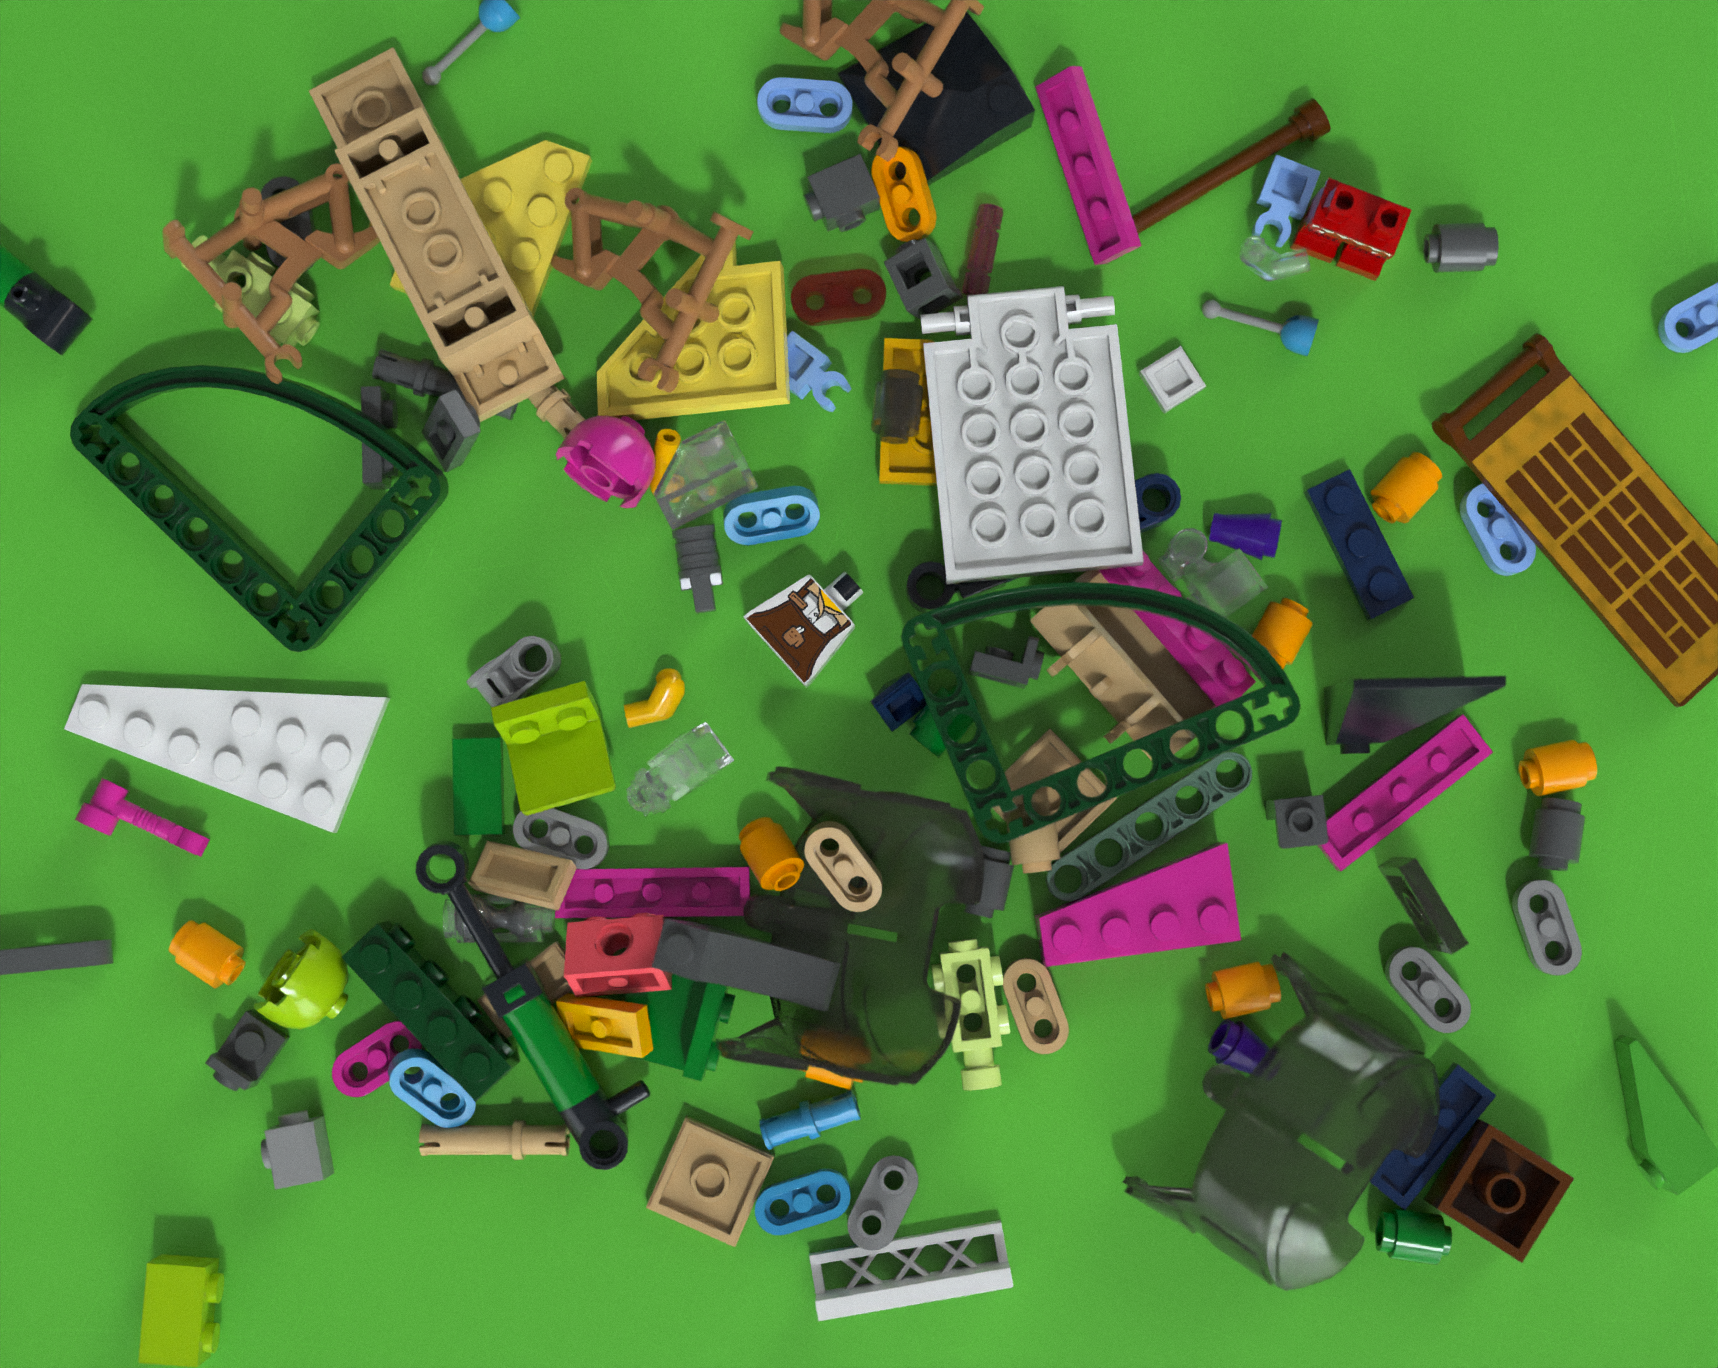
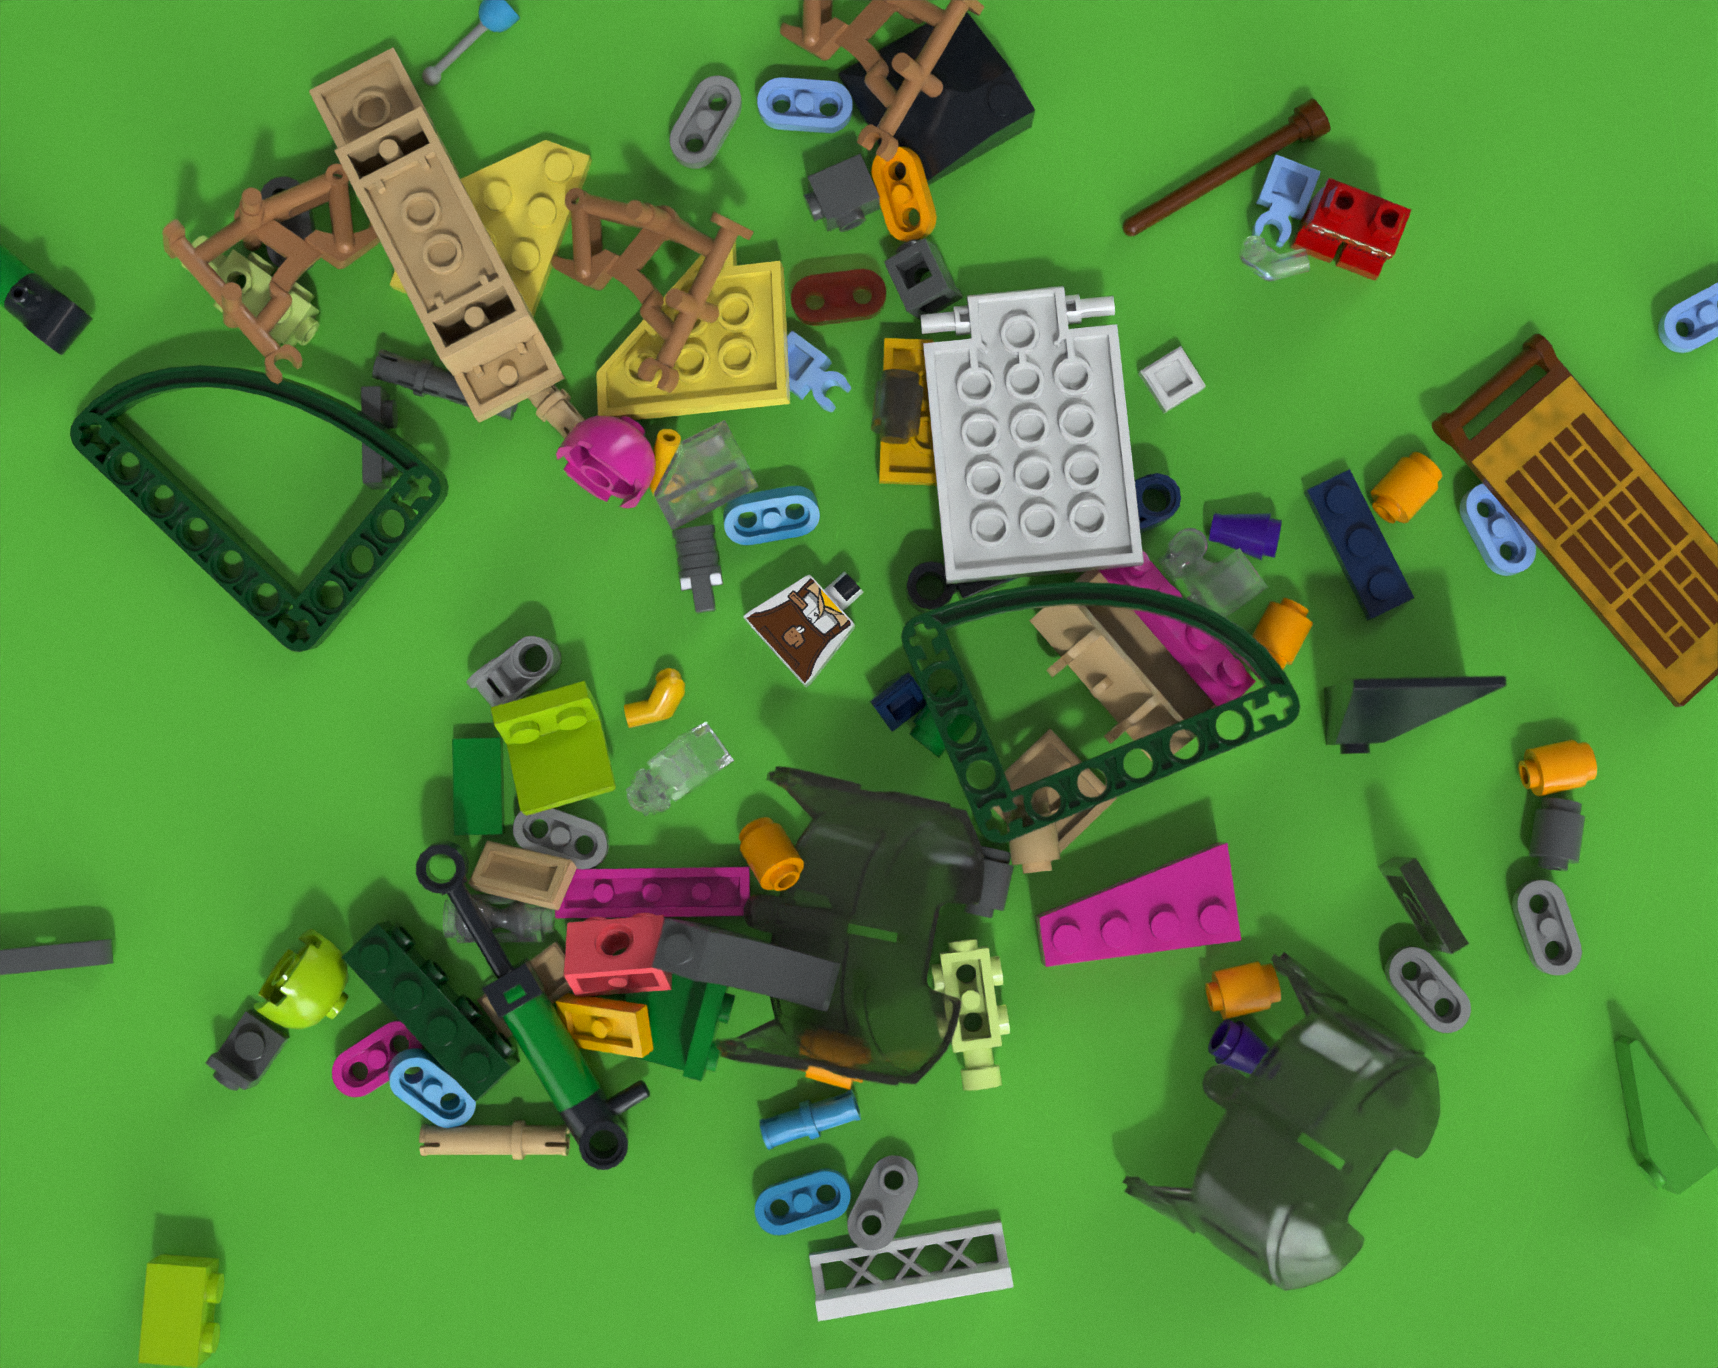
white wing [64,684,390,833] -> none
dark pink brick [75,778,210,857] -> none
light orange brick [169,920,246,989] -> none
light grey brick [261,1110,334,1190] -> none
dark grey plate [421,389,481,472] -> none
tan tile [646,1116,775,1247] -> none
tan plate [804,821,883,912] -> none
clear pink axle [962,203,1004,295] -> none
dark grey bracket [968,636,1045,689] -> none
tan plate [1002,958,1069,1054] -> none
dark pink plate [1035,66,1142,265] -> none
sand green beam [1046,752,1252,901] -> none
hinge [1202,300,1319,356] -> none
dark grey bracket [1264,795,1328,849] -> none
dark pink plate [1317,714,1493,871] -> none
dark blue plate [1363,1063,1496,1210] -> none
green brick [1375,1208,1452,1265] -> none
dark grey brick [1423,223,1499,273] -> none
reddish brown brick [1423,1119,1574,1263] -> none
none -> light grey plate [670,76,742,169]

